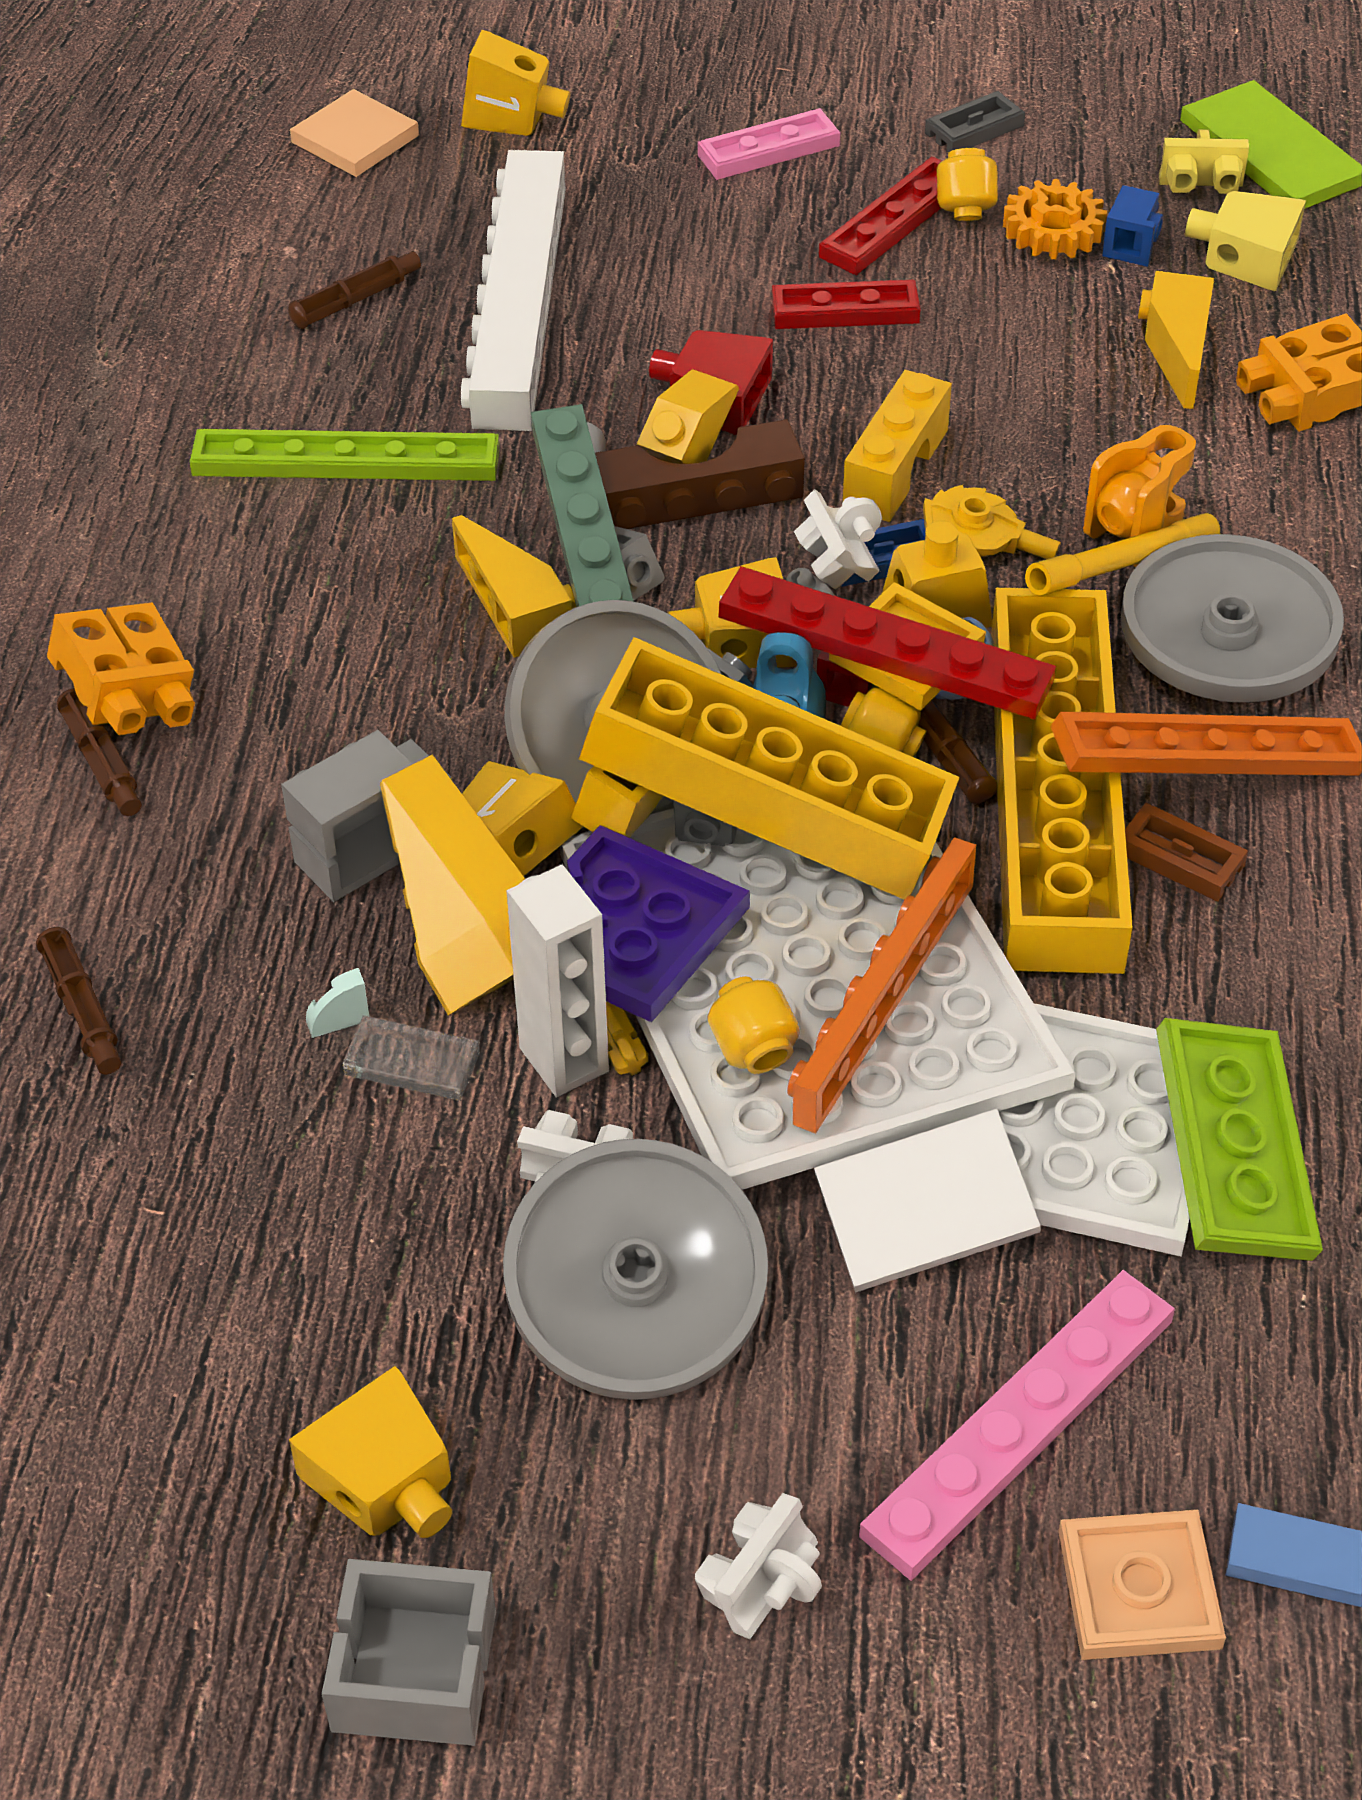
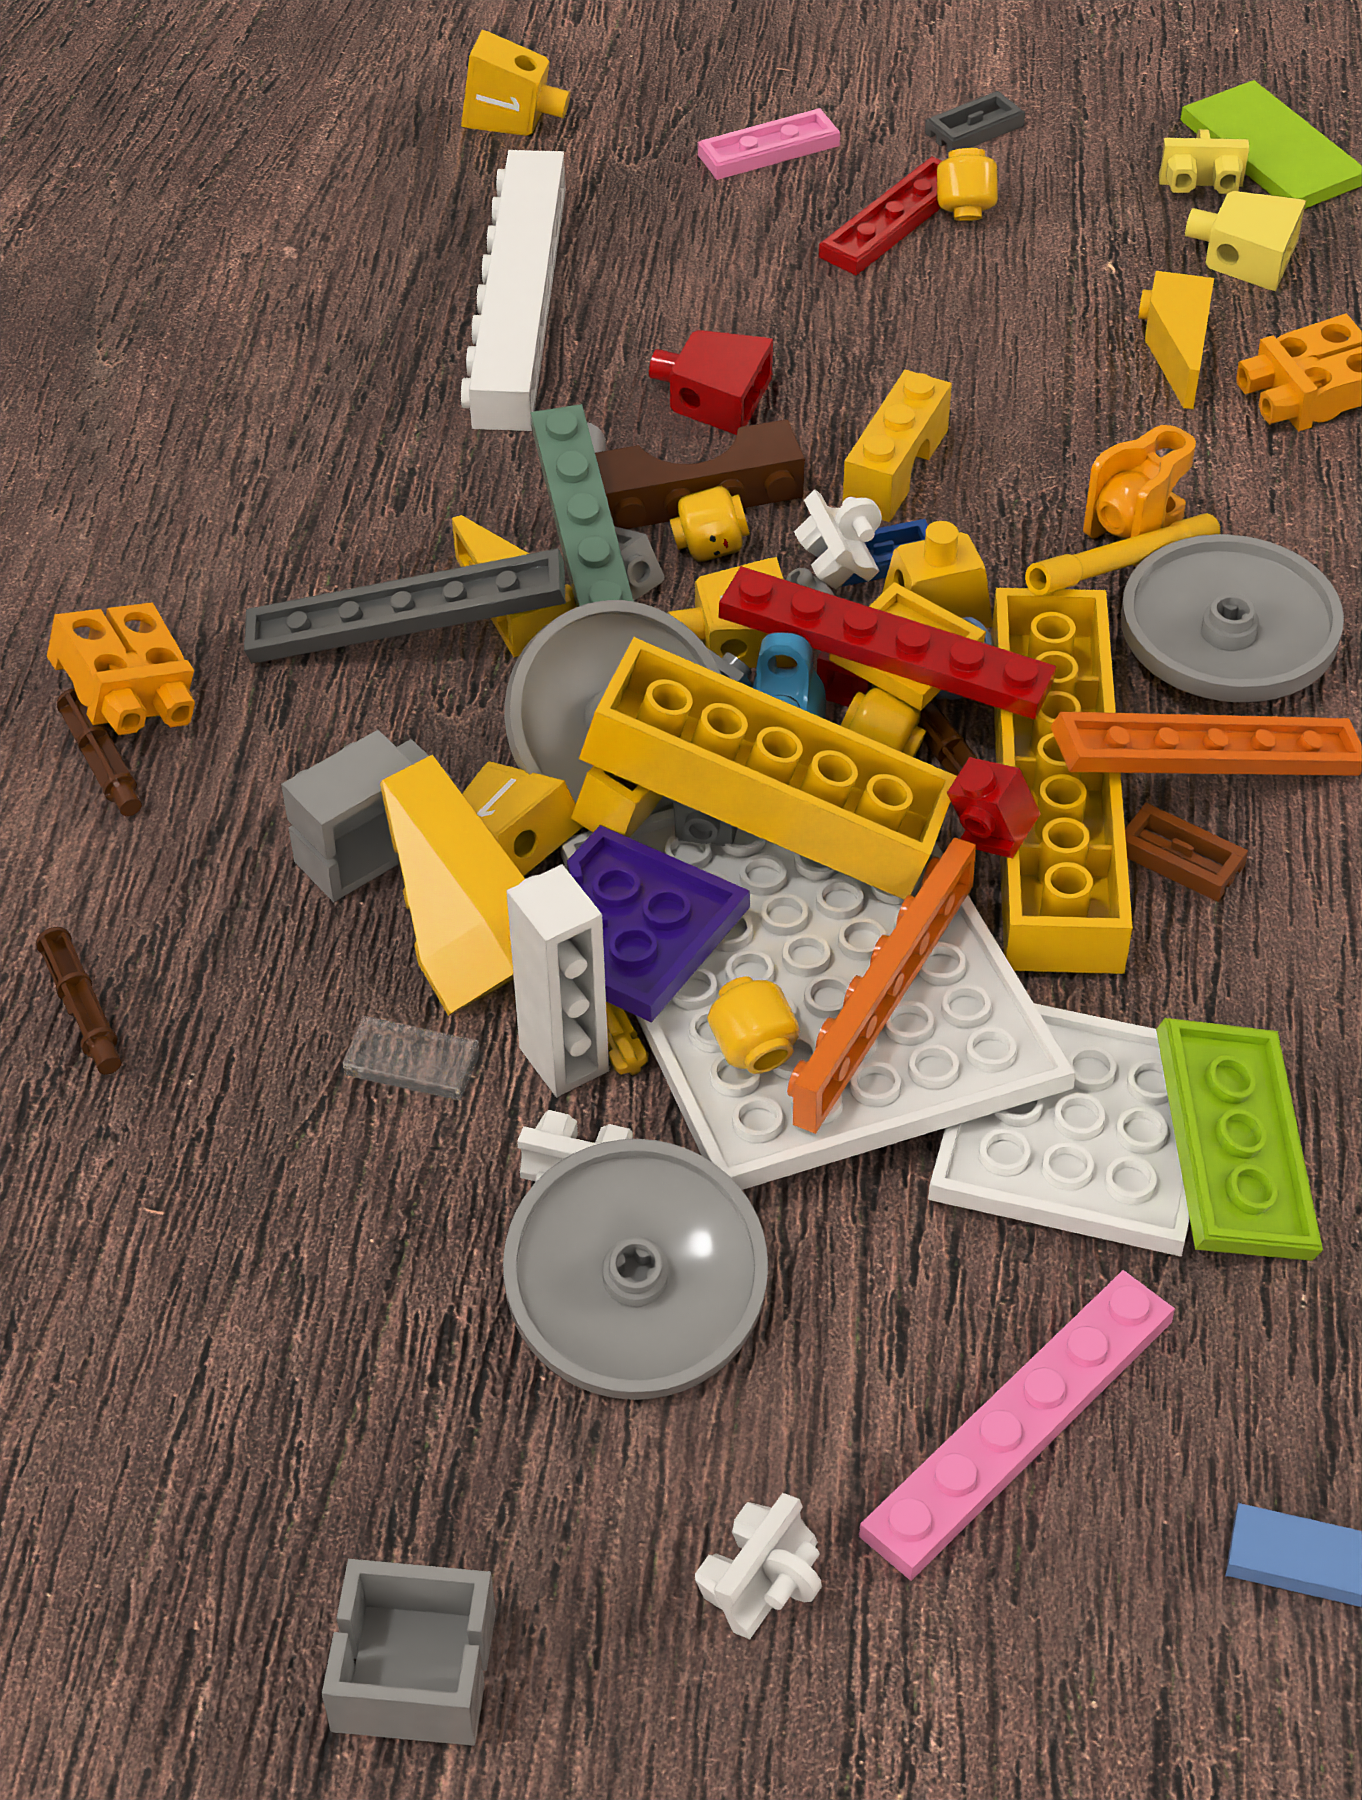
lime tile [190,429,500,481] -> none
reddish brown piece [288,251,421,329] -> none
yellow torso [289,1366,452,1539] -> none
light nougat tile [290,89,419,177] -> none
light aqua tile [306,968,370,1038] -> none
yellow slope [637,369,739,464] -> none
red tile [771,279,920,329] -> none
white tile [814,1108,1041,1293] -> none
yellow piece [923,485,1061,559] -> none
light orange gear [1003,179,1107,260] -> none
light nougat tile [1058,1510,1226,1660] -> none
blue brick [1102,185,1164,267] -> none
none -> dark grey plate [244,548,566,664]
none -> yellow head [670,486,750,562]
none -> red brick [947,757,1041,859]

